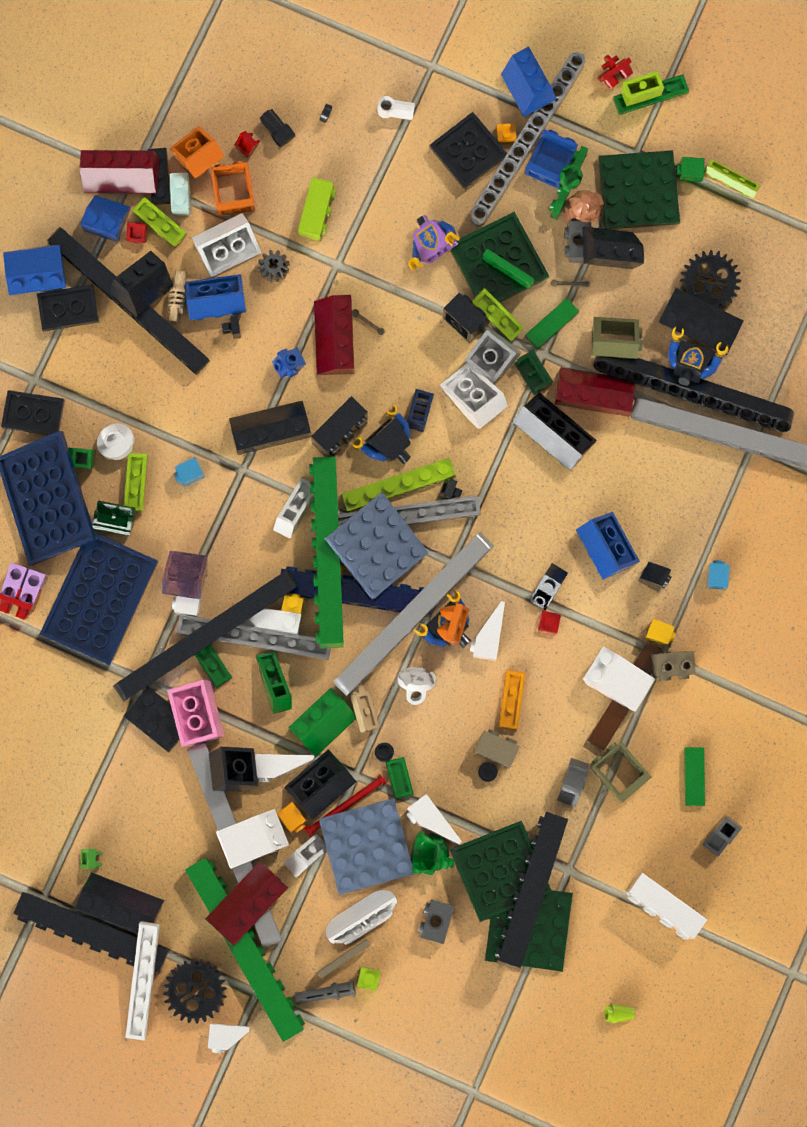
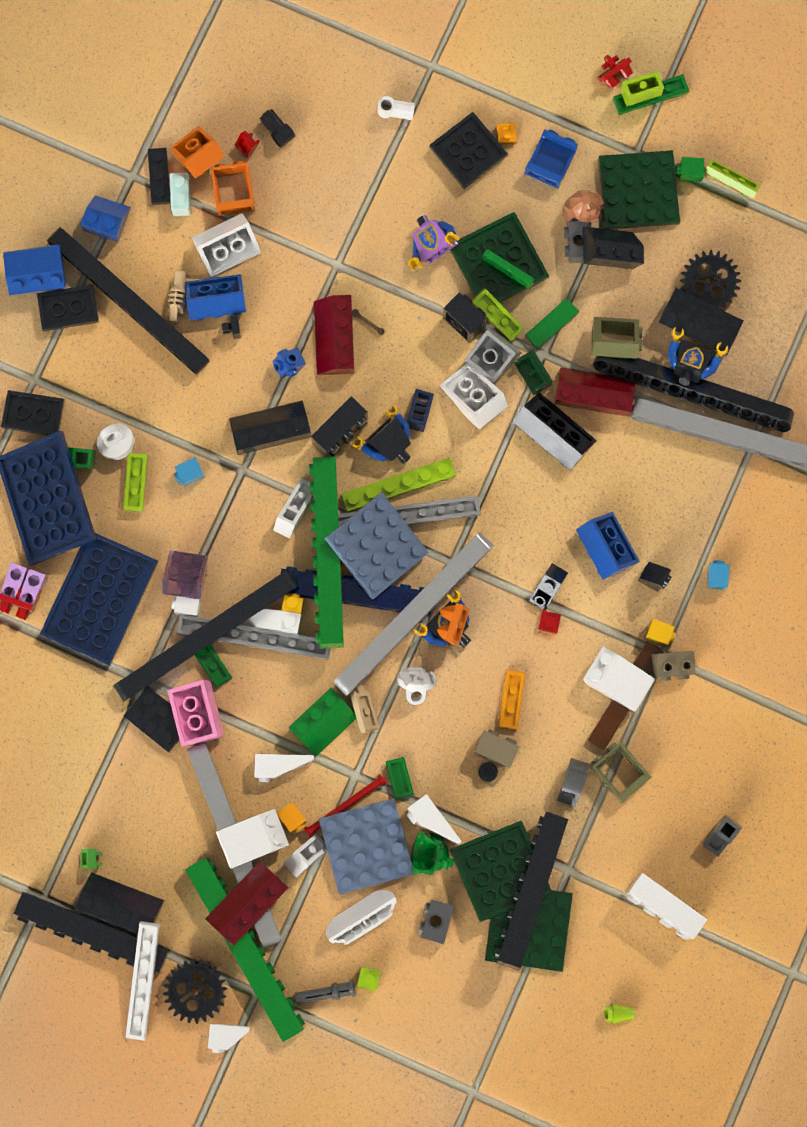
dark red slope [79,150,160,194] -> none
dark green hinge [93,500,136,536] -> none
black slope [109,251,173,317] -> none
red plate [126,222,148,243] -> none
lime plate [132,197,187,248] -> none
black brick [209,746,258,792] -> none
green slope [256,651,292,714] -> none
dark grey gear [258,250,290,282] -> none
black slope [284,749,357,820] -> none
lime brick [298,177,337,241] -> none
dark tan tile [318,939,371,979] -> none
black tile [319,103,333,123] -> none
black plate [375,743,394,762] -> none
black tile [438,478,462,500] -> none
white slope [470,601,505,661] -> none
light grey beam [471,52,585,226] -> none
blue slope [501,46,557,117] -> none
green plate [549,146,589,220] -> none
clear smoke hinge [550,279,590,287] -> none
green tile [684,747,705,806] -> none

